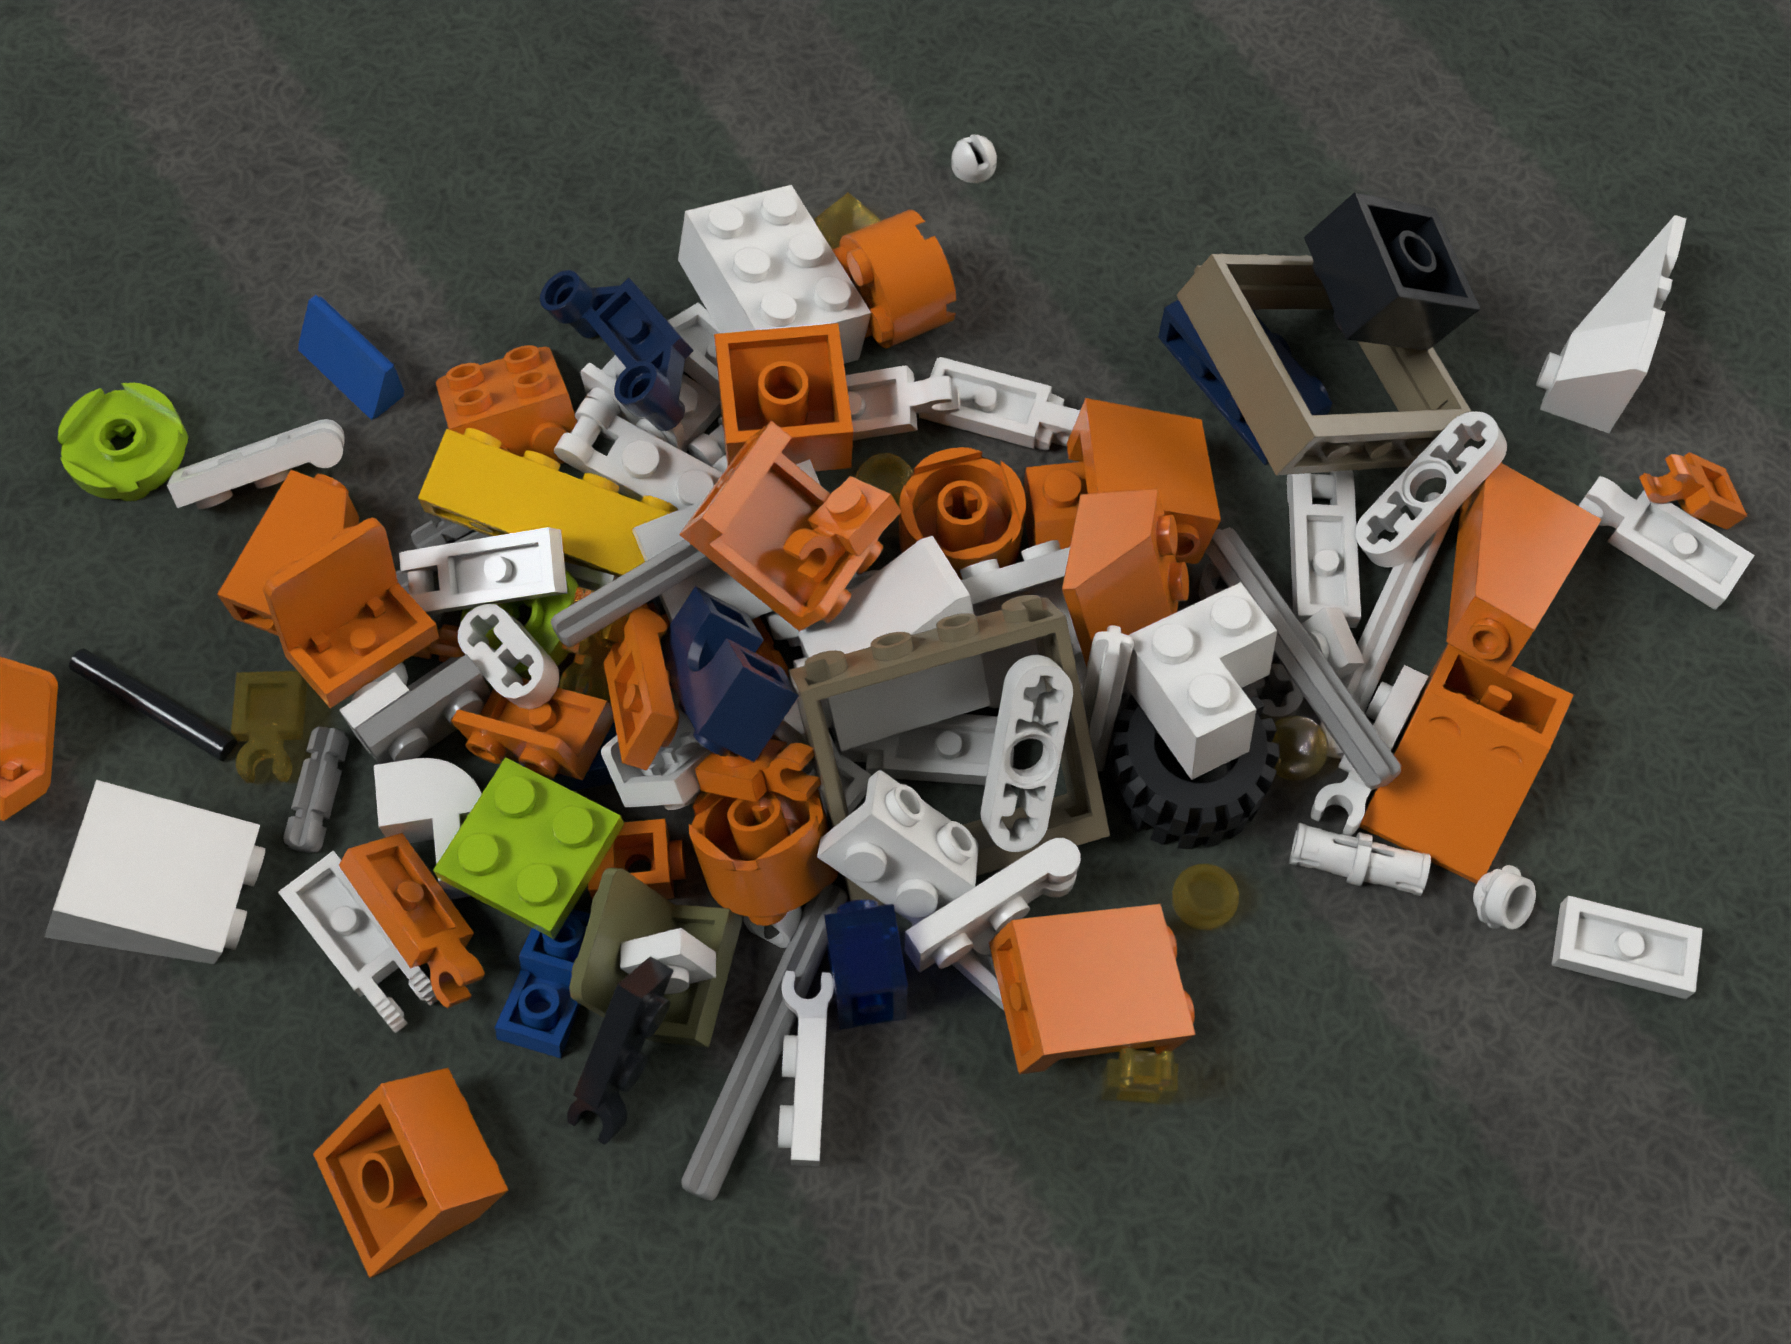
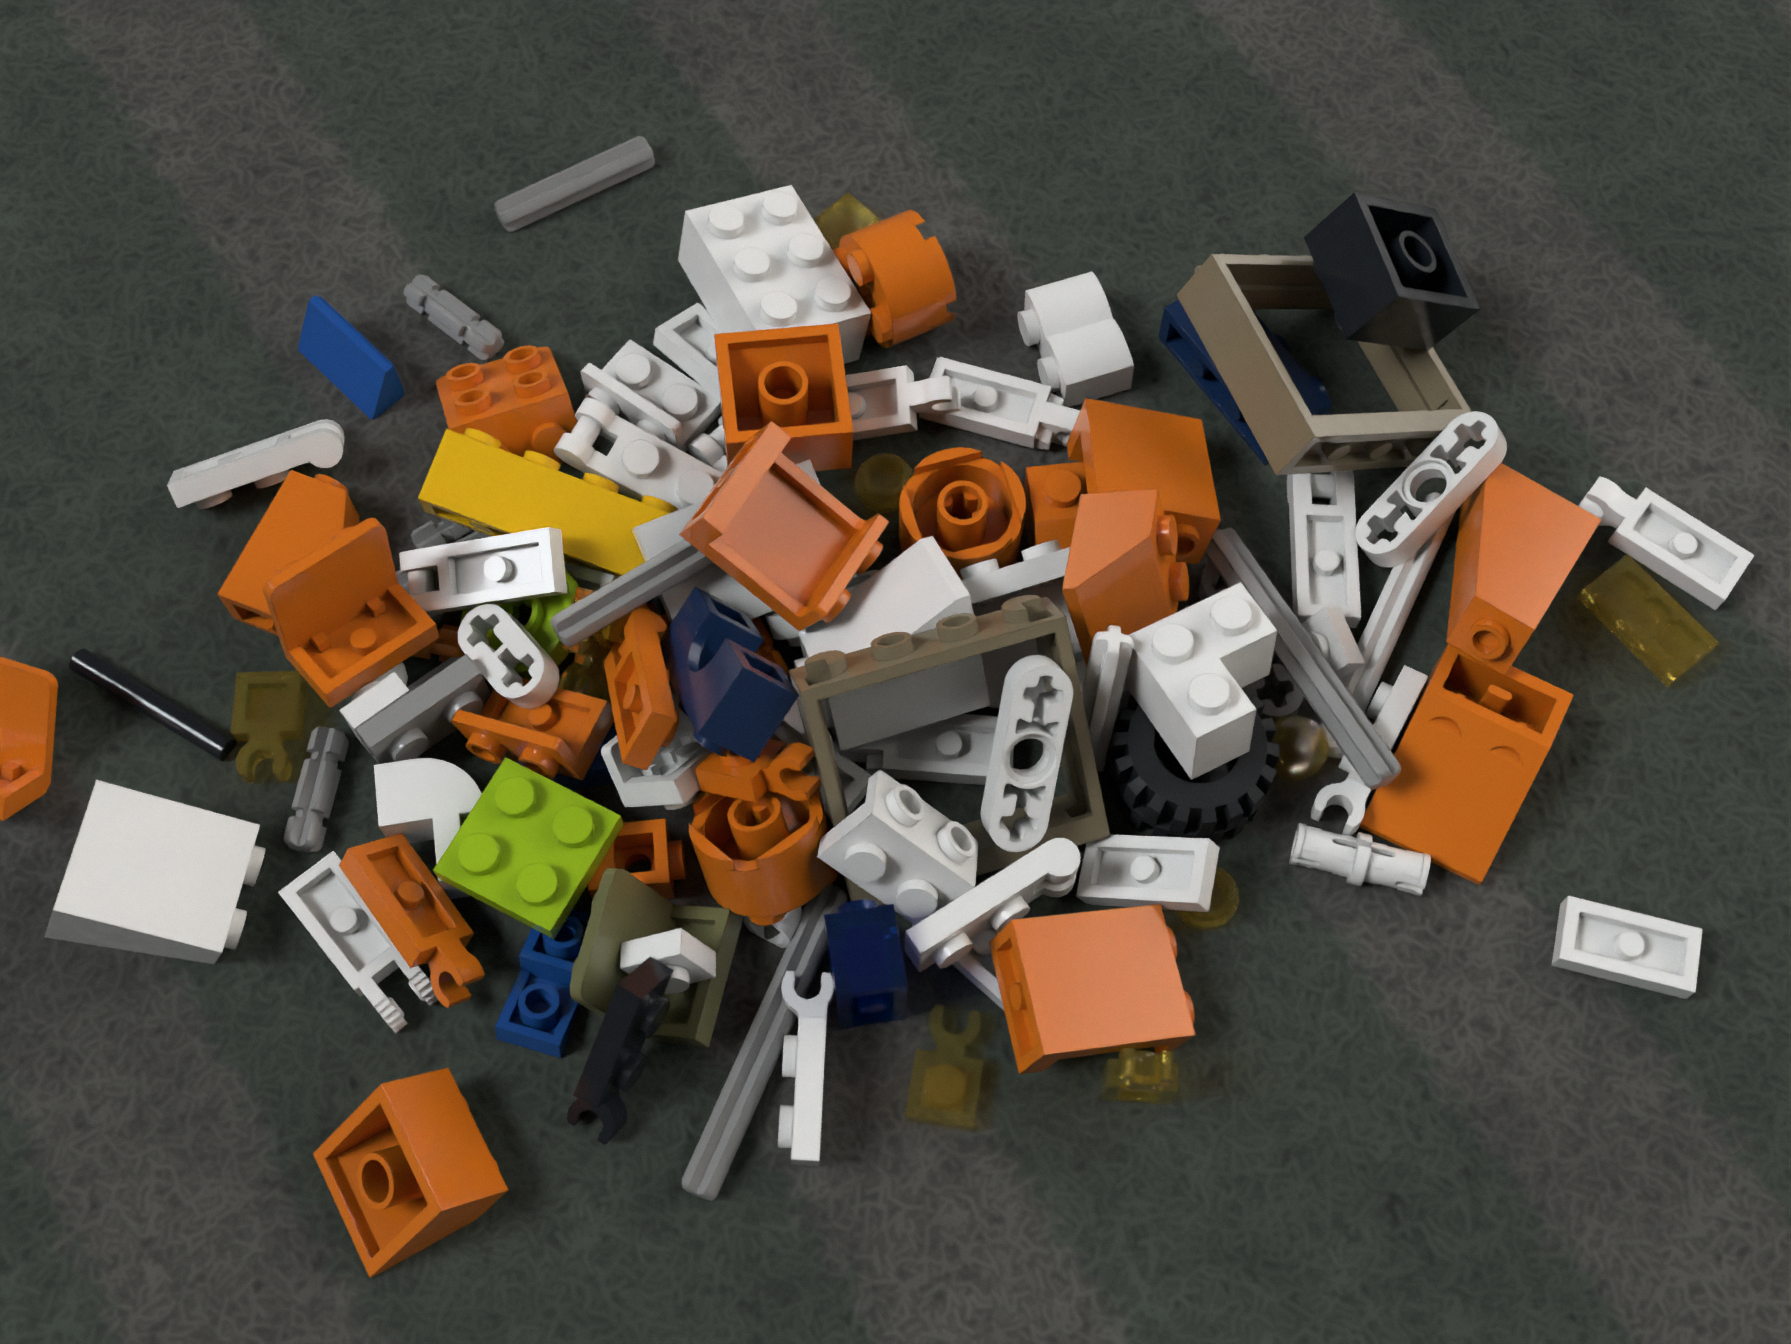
lime plate [58,383,188,501] -> none
dark blue plate [540,270,694,431] -> none
orange plate [783,476,901,583] -> none
white hinge [951,134,997,183] -> none
white plate [1473,865,1536,929] -> none
white wedge [1536,215,1686,433] -> none
orange plate [1639,452,1747,530] -> none
none -> light grey axle [403,275,505,361]
none -> light grey axle [494,136,655,232]
none -> clear yellow plate [905,1004,984,1132]
none -> white brick [1017,271,1134,407]
none -> white plate [1076,834,1220,912]
none -> clear yellow plate [1577,554,1719,687]

